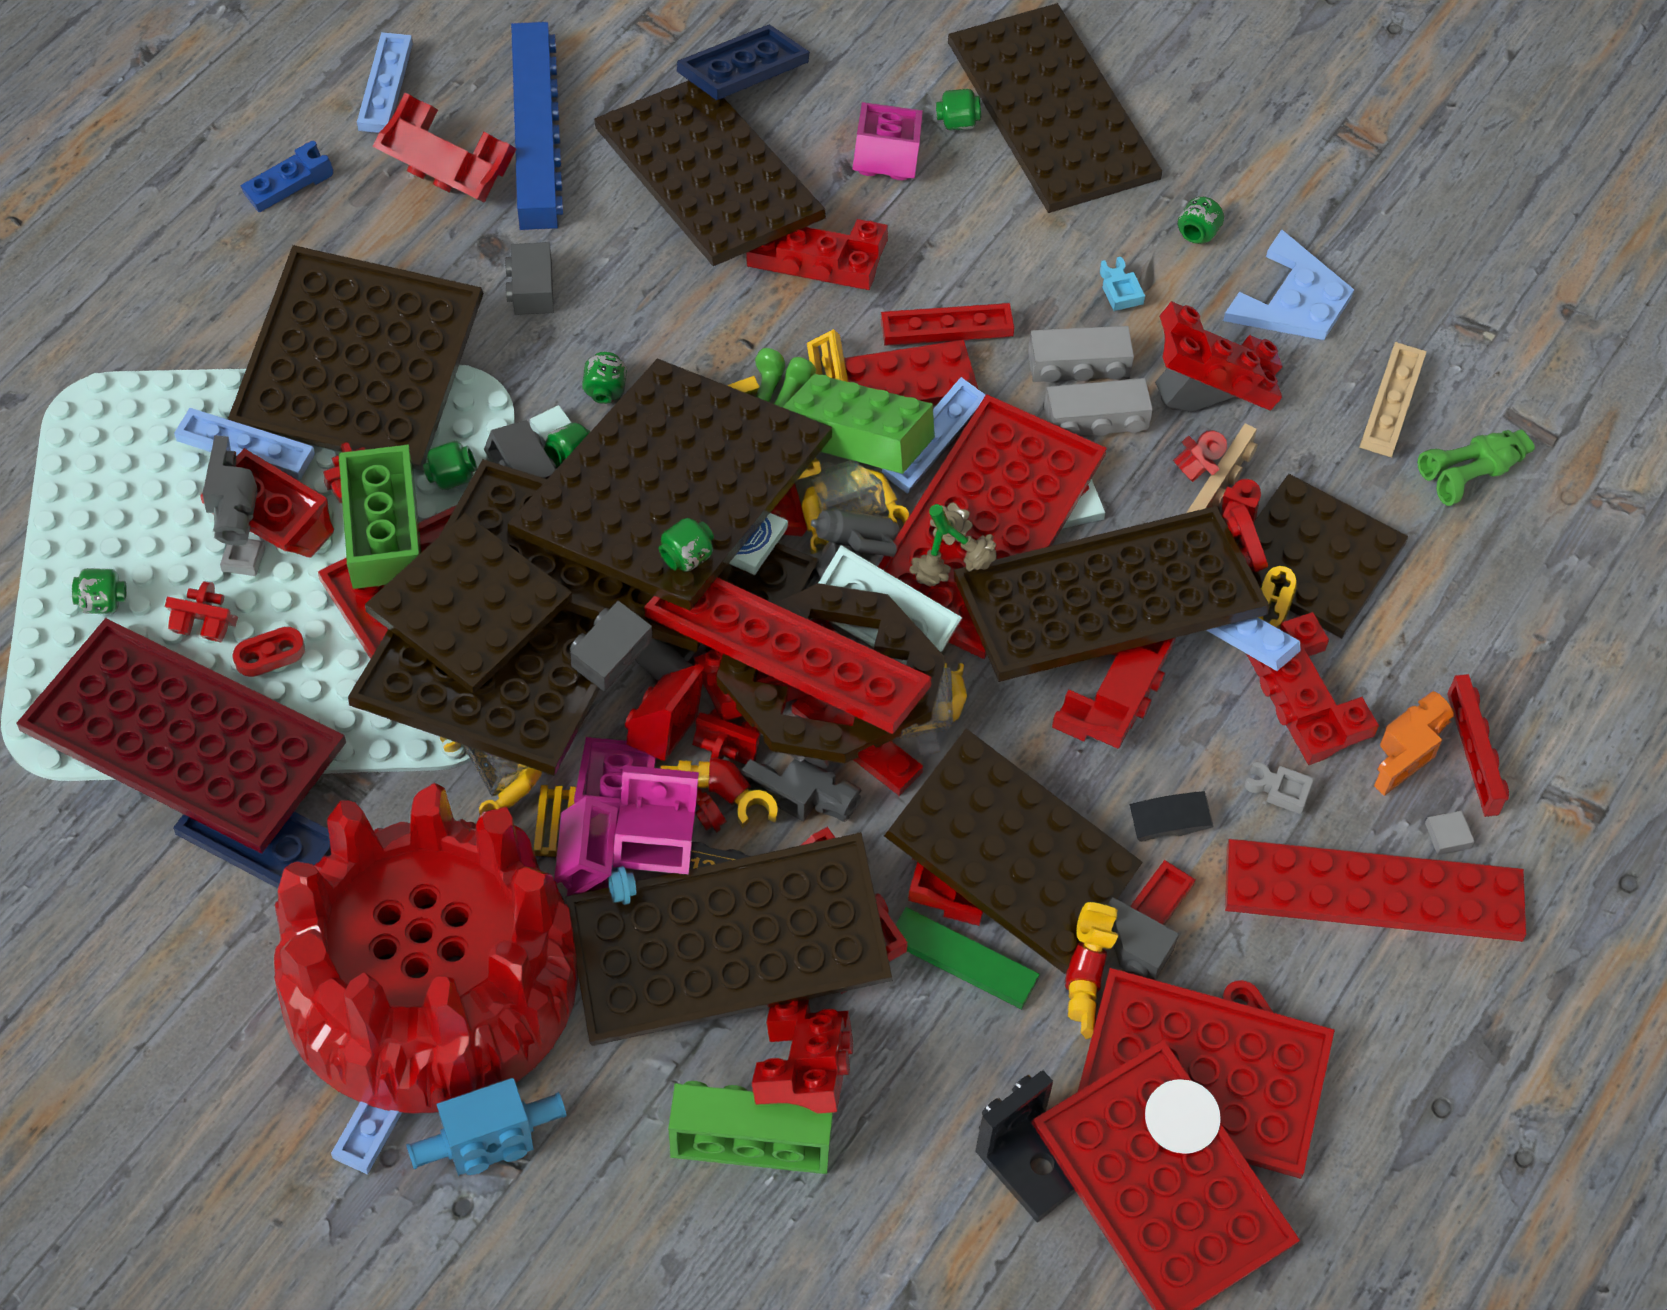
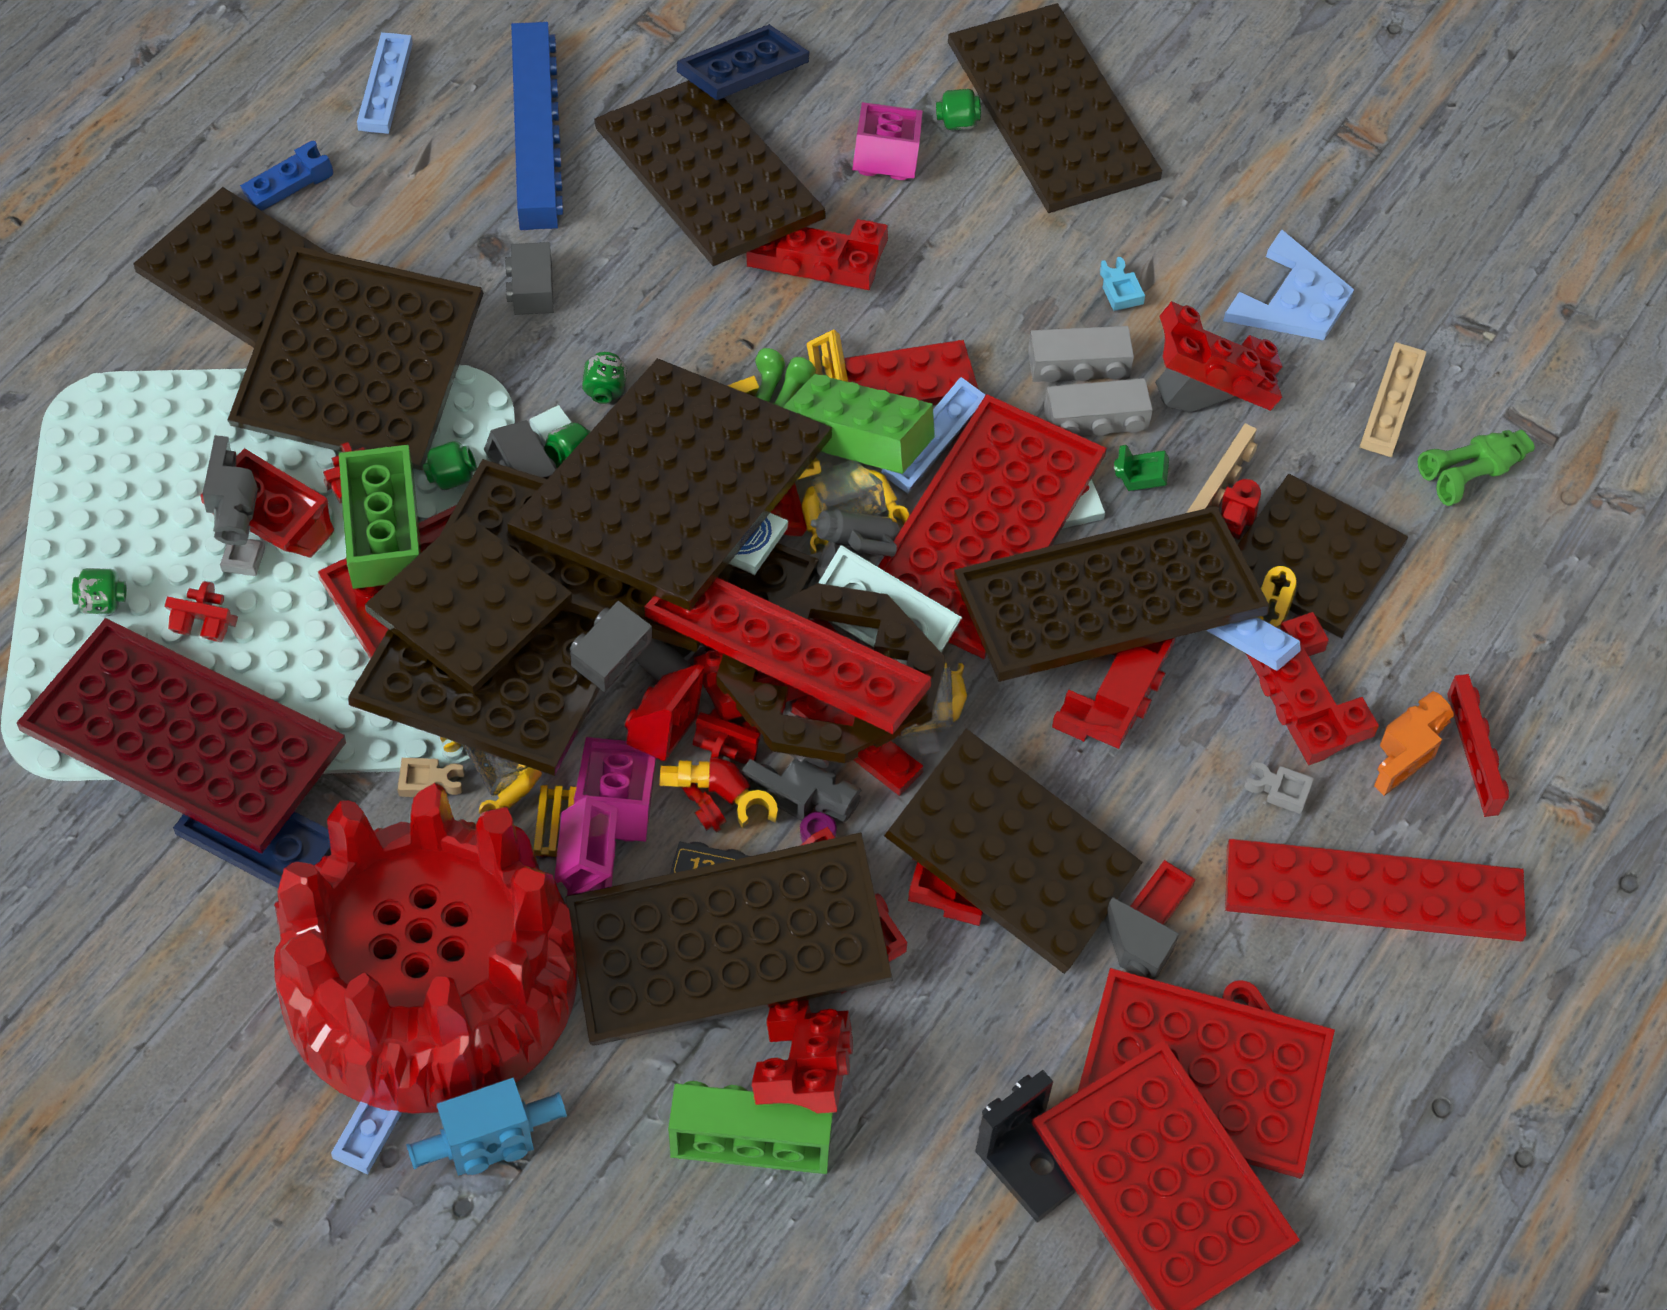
light blue plate [174,408,315,480] -> none
red plate [232,627,305,677] -> none
bracket [372,93,516,203] -> none
medium azure plate [607,862,636,905] -> none
dark pink piece [613,765,699,874] -> none
green head [658,518,714,572] -> none
red plate [881,303,1014,346] -> none
green tile [895,907,1040,1010] -> none
dark tan plant [910,502,997,587] -> none
yellow piece [1065,902,1119,1039] -> none
black slope [1129,791,1214,842] -> none
white sticker [1145,1079,1220,1154] -> none
hips [1173,430,1227,482] -> none
green head [1177,196,1224,244] -> none
red plate [1226,504,1268,573] -> none
light grey tile [1425,811,1474,855] -> none
none -> dark brown plate [133,187,328,348]
none -> tan plate [397,758,464,797]
none -> magenta tile [800,812,837,843]
none -> green bracket [1114,445,1169,491]

